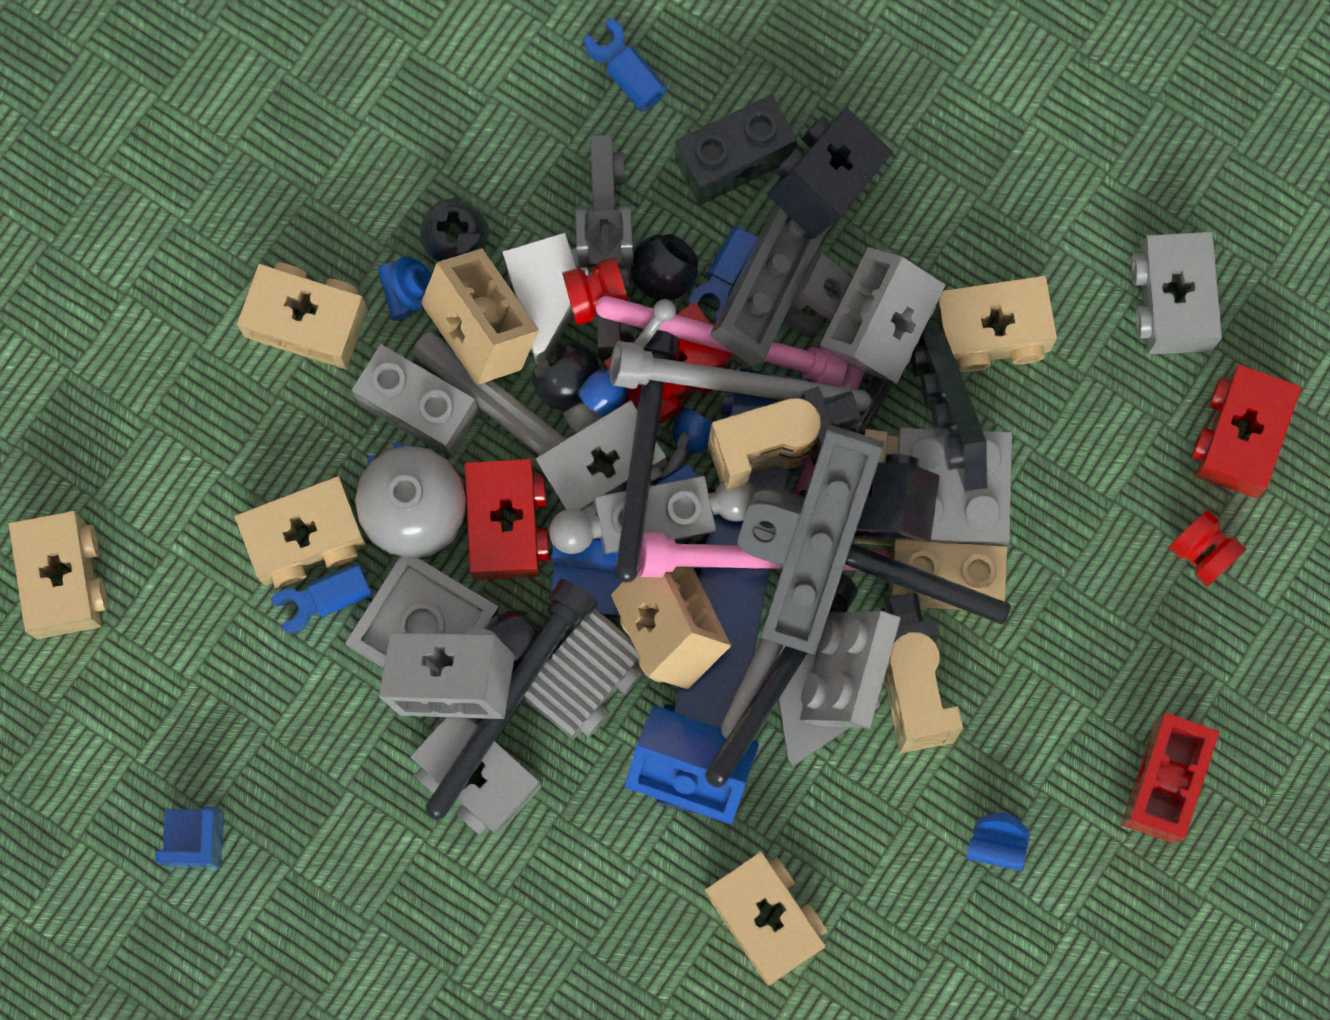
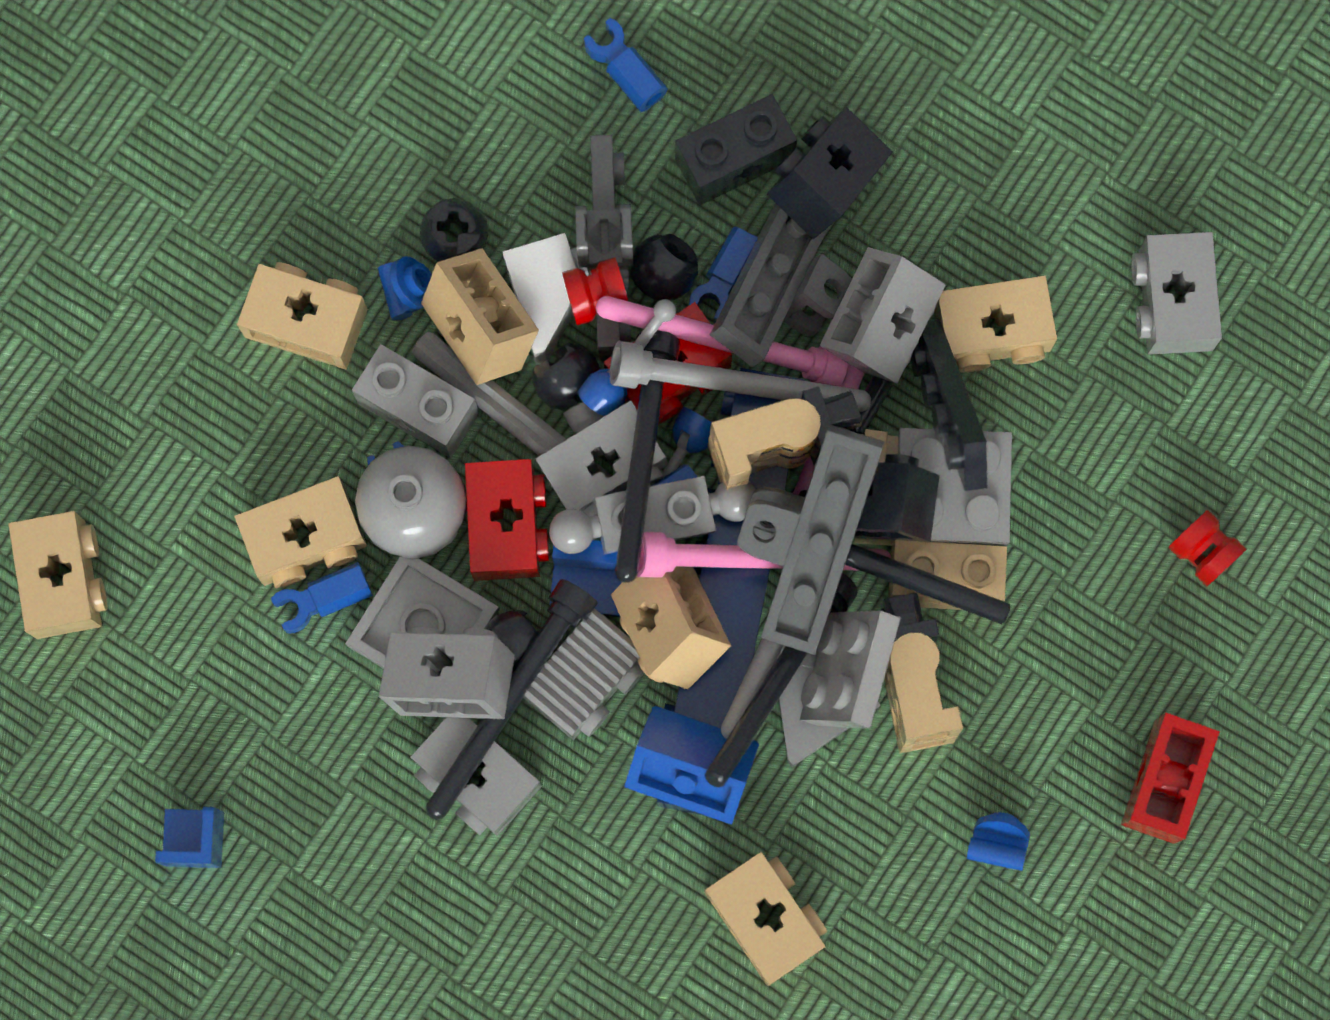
red brick [1191,365,1302,499] -> none

